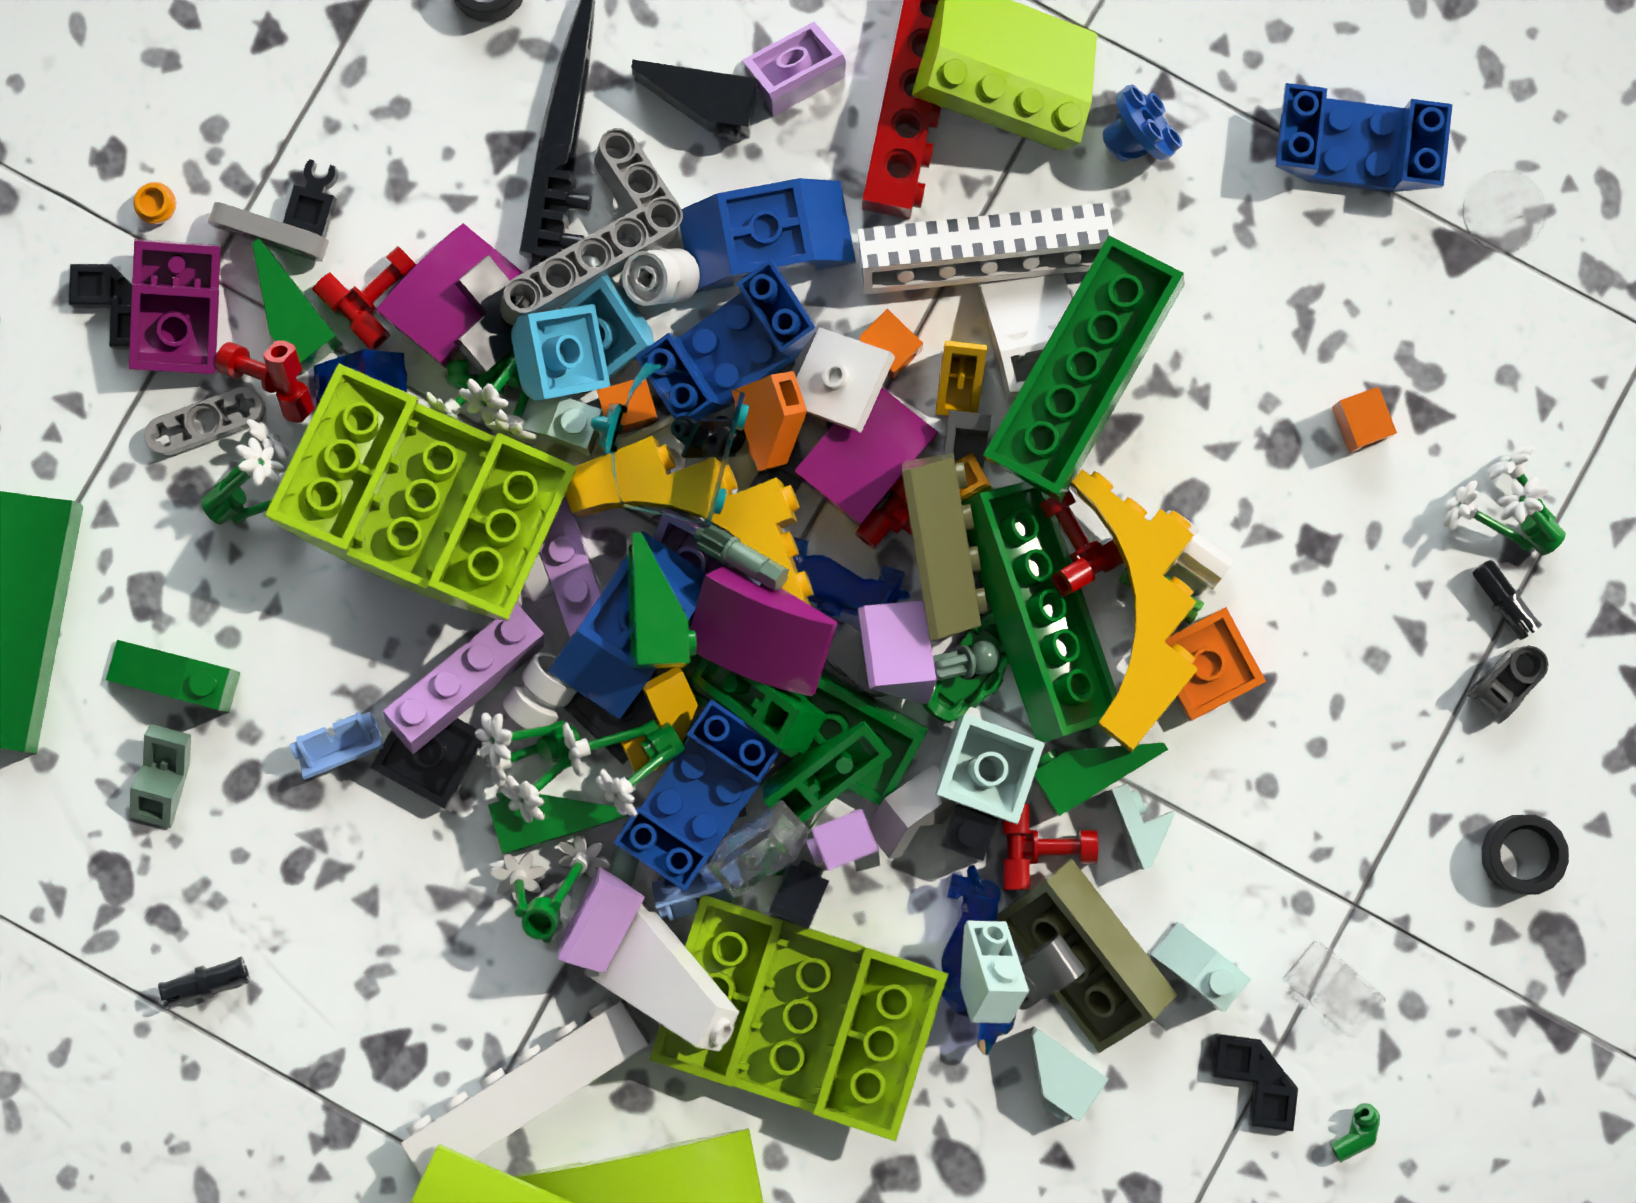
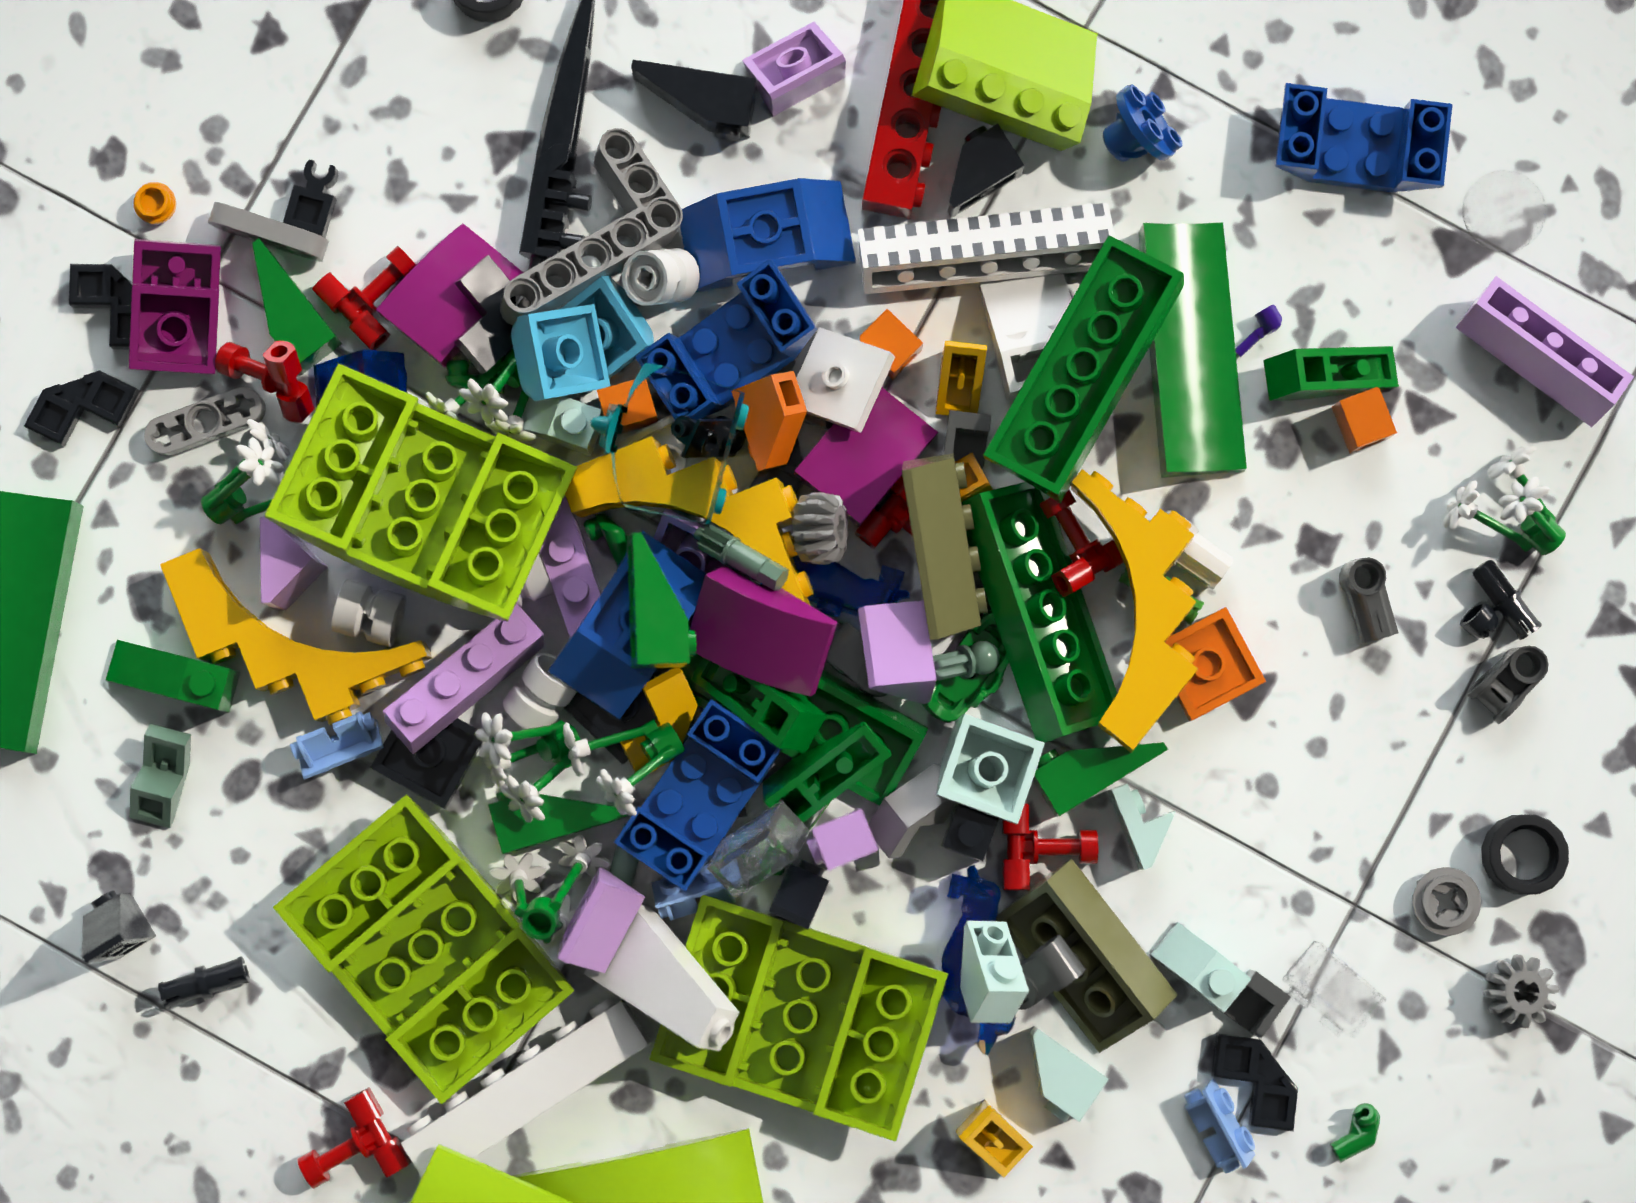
none -> black tile [24,370,140,447]
none -> slope [81,890,156,964]
none -> yellow arch [160,548,433,726]
none -> lavender slope [260,517,327,611]
none -> lime slope [273,794,575,1105]
none -> red bar [297,1087,412,1189]
none -> white wheel [331,579,406,648]
none -> green arm [583,513,627,568]
none -> light grey gear [791,492,849,565]
none -> black slope [947,124,1025,218]
none -> yellow slope [955,1100,1033,1178]
none -> green arch [1138,222,1247,478]
none -> light blue hinge [1184,1078,1255,1173]
none -> dark grey panel [1223,969,1291,1038]
none -> dark purple hand [1235,305,1282,357]
none -> green slope [1263,346,1399,401]
none -> dark grey piece [1339,557,1398,643]
none -> light grey gear [1411,867,1481,936]
none -> lavender brick [1455,276,1634,427]
none -> black hinge [1460,601,1499,639]
none -> light grey gear [1483,954,1560,1028]

